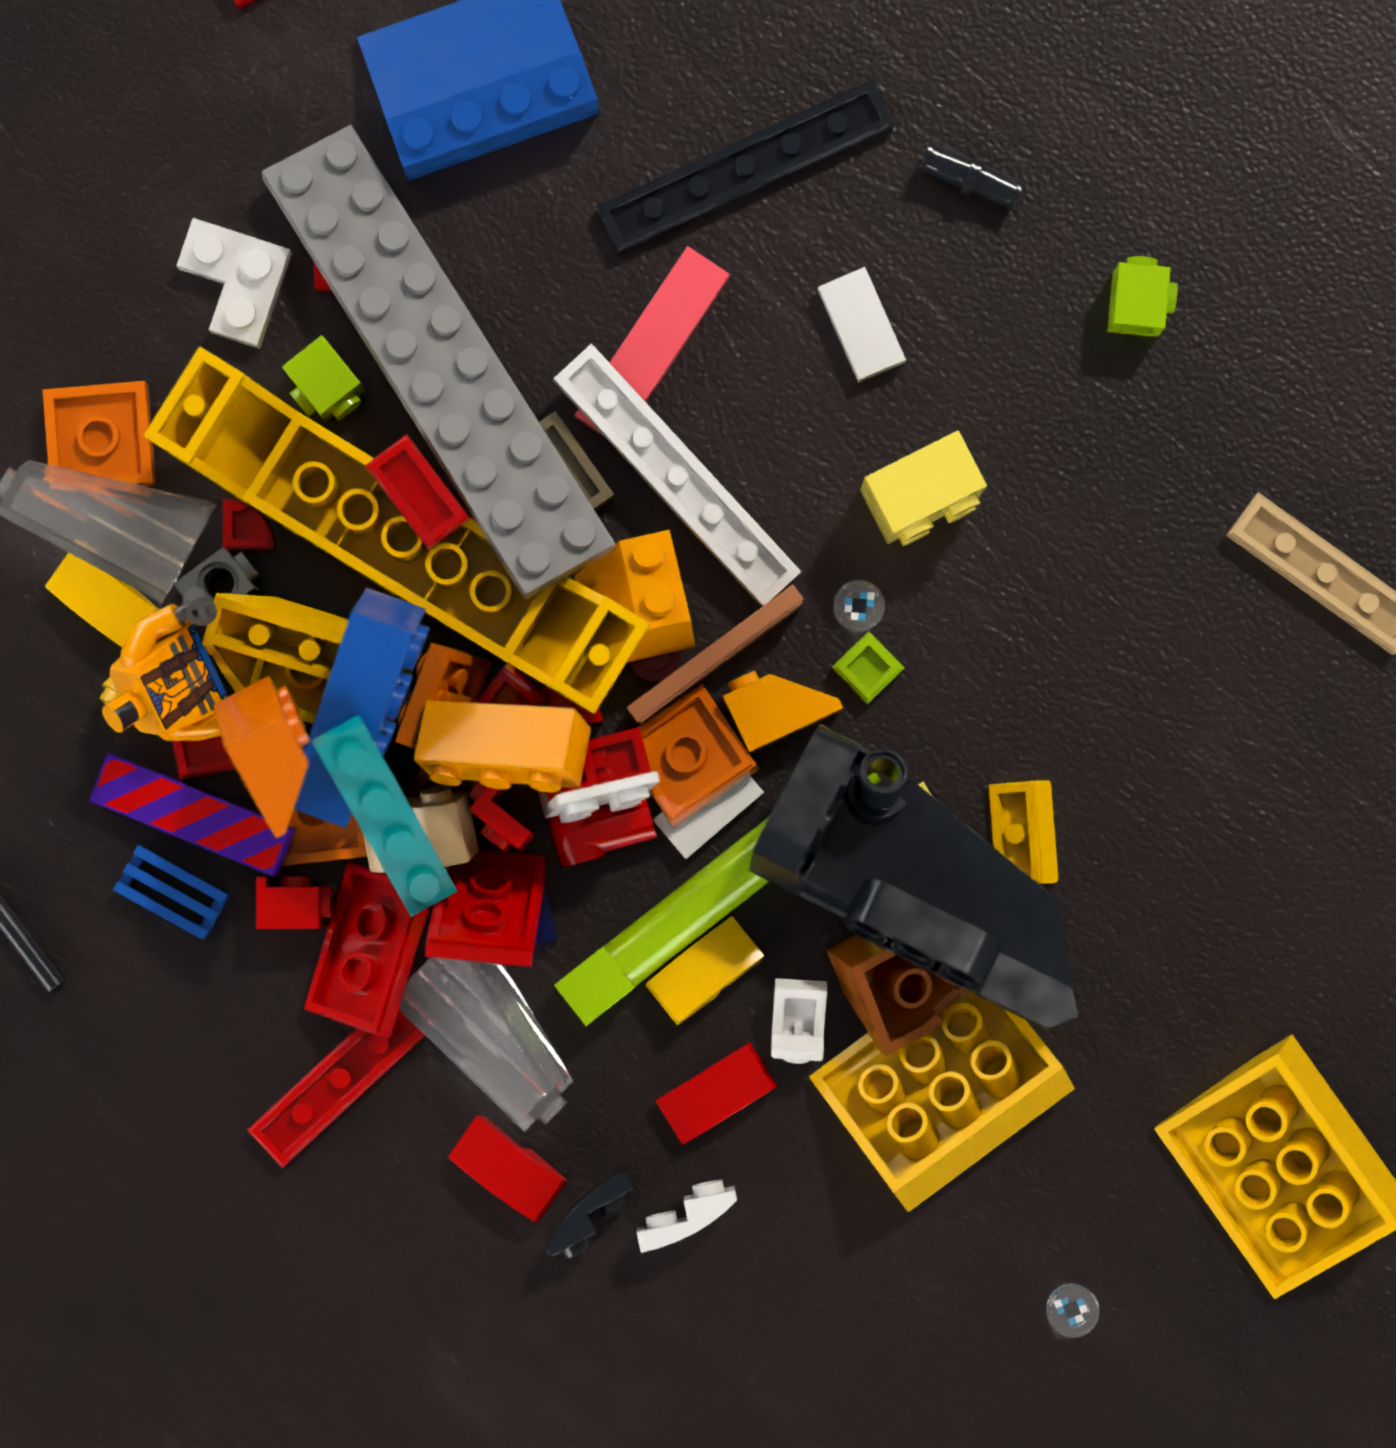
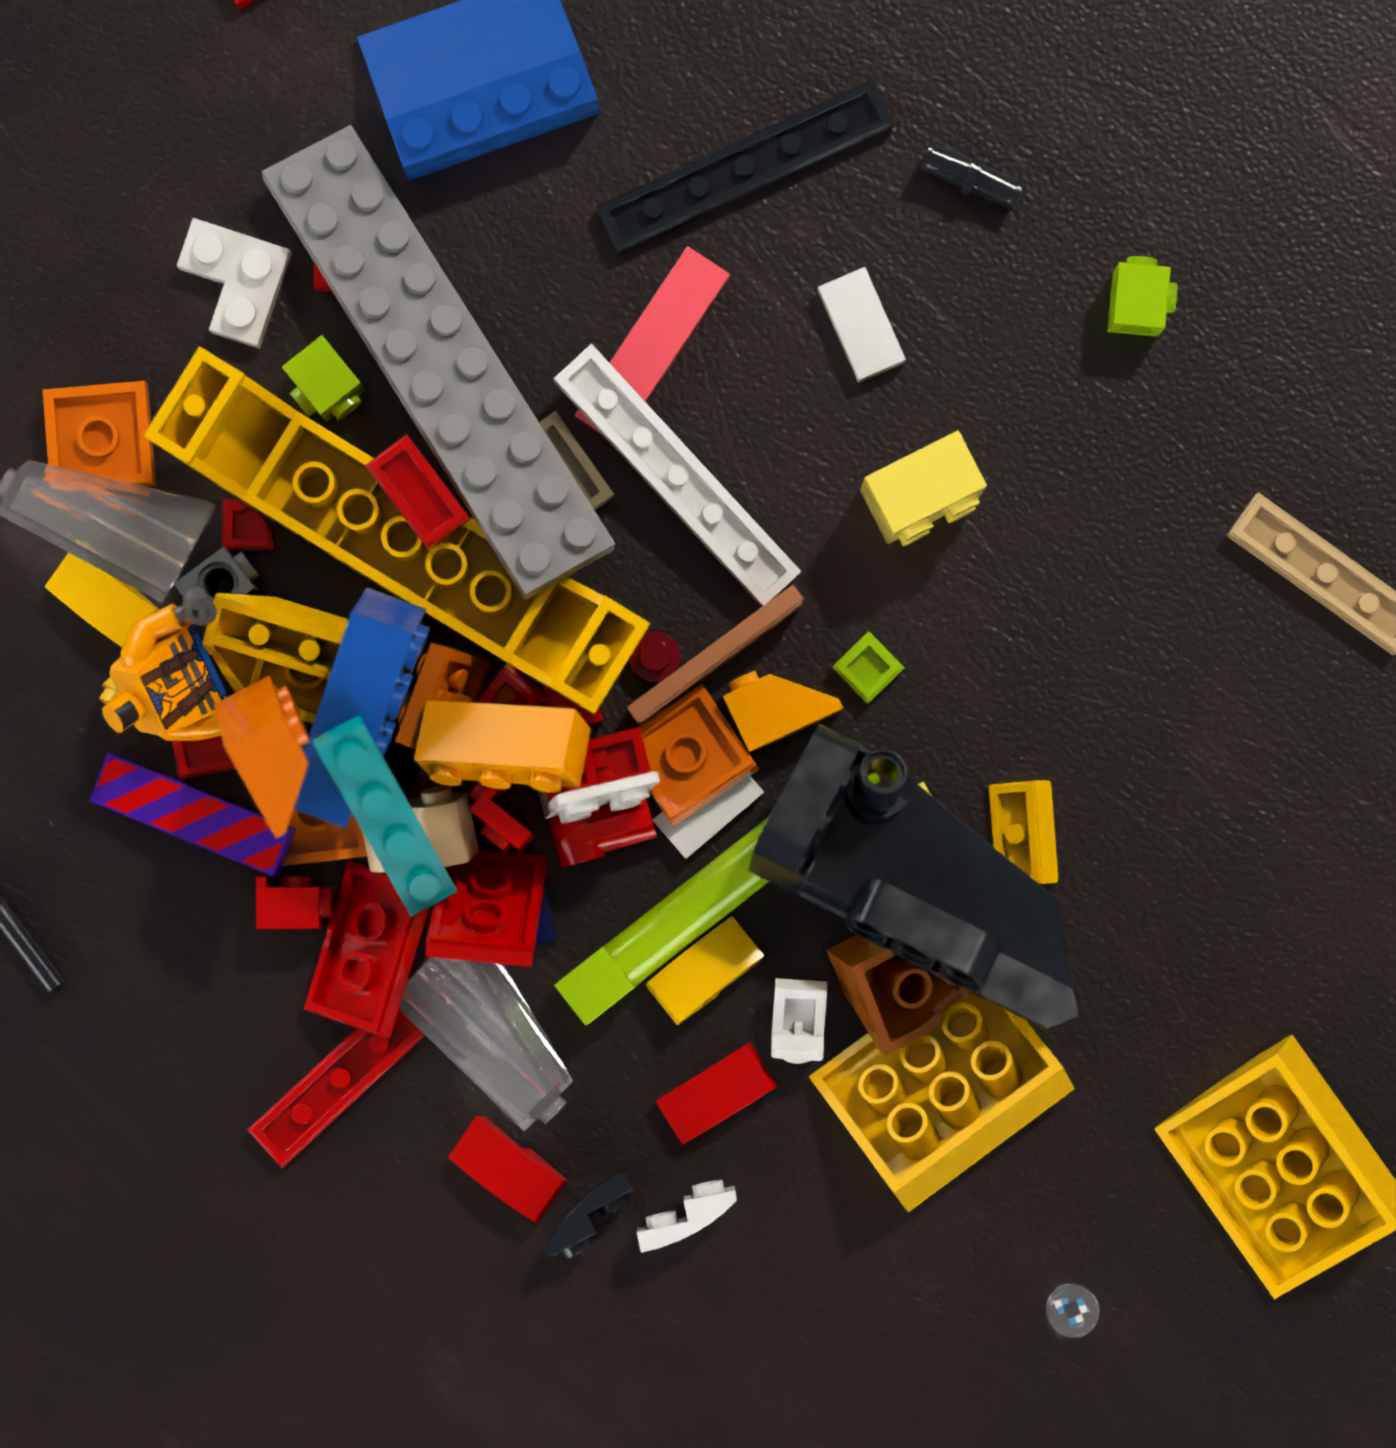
blue tile [113,845,230,940] -> none
light orange slope [574,530,696,663] -> none
clear tile [833,580,885,633] -> none

